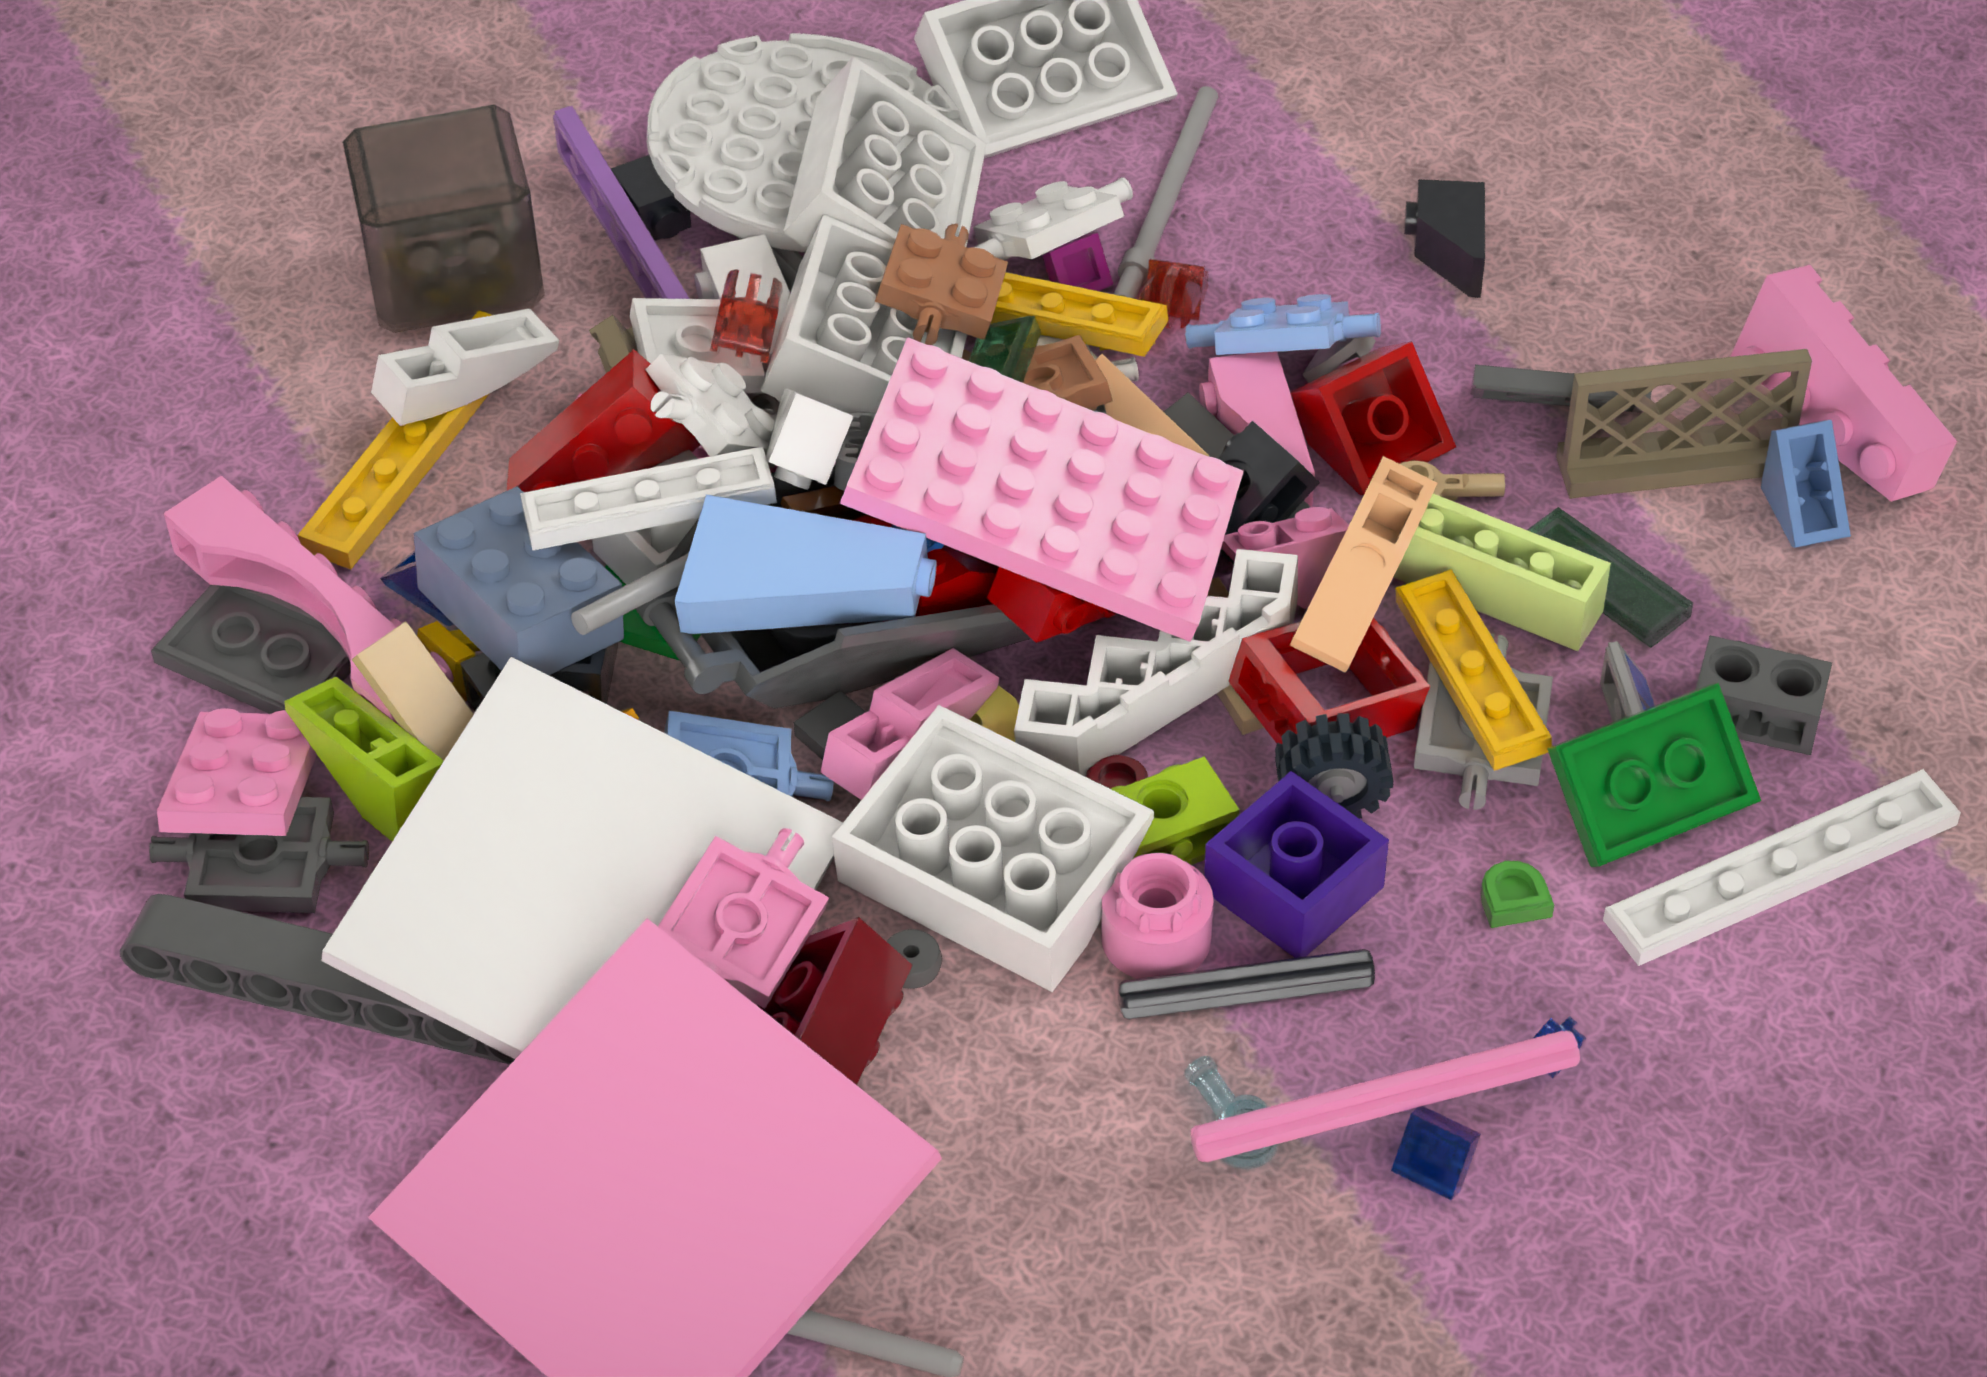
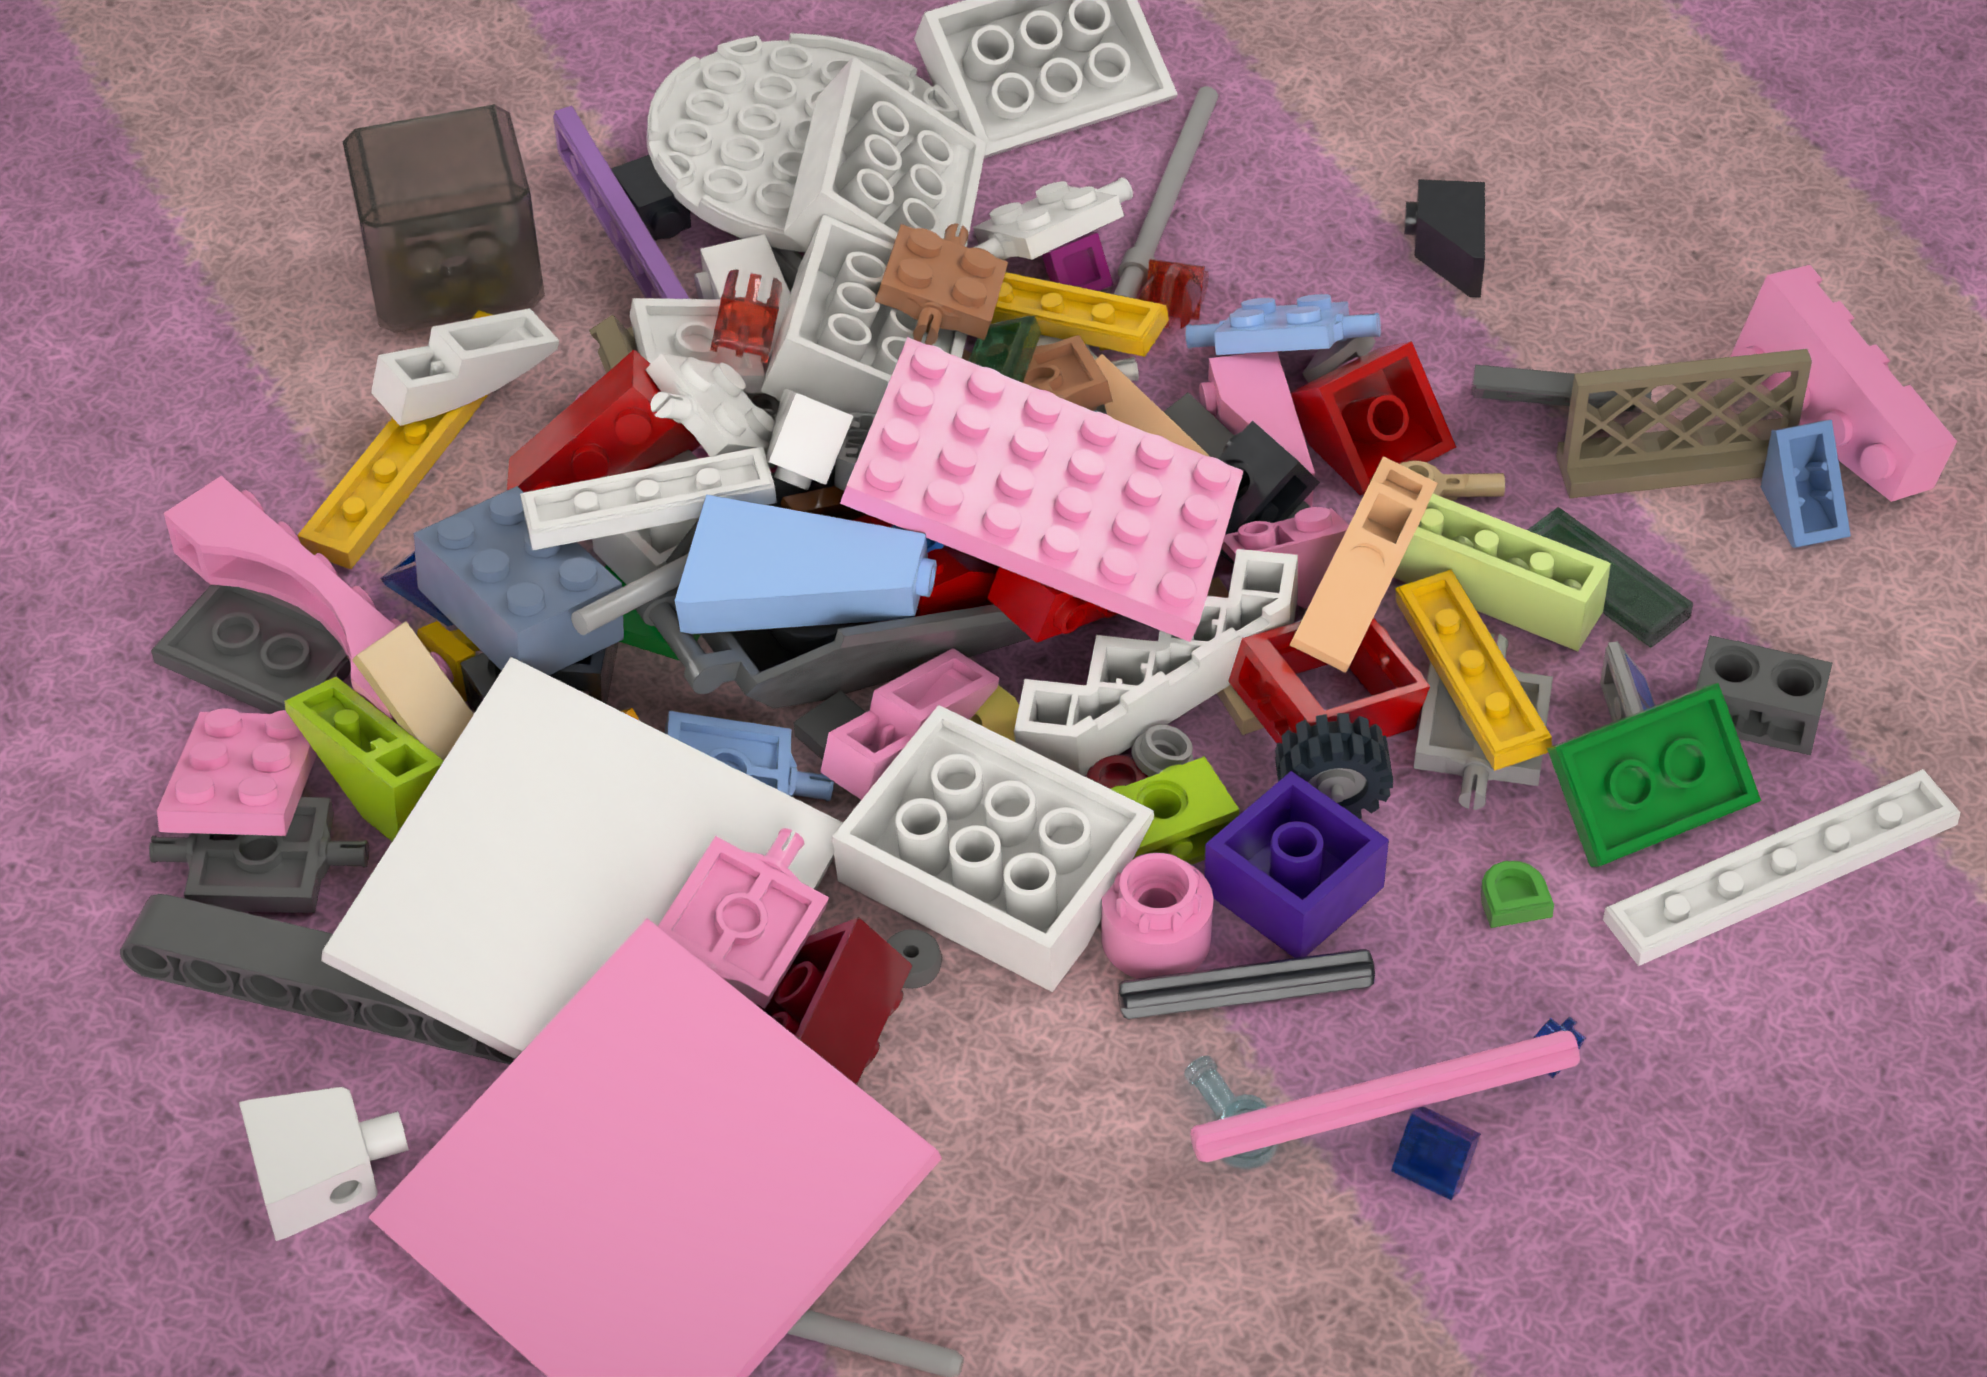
none -> white torso [239,1087,409,1241]
none -> light grey plate [1132,725,1194,777]

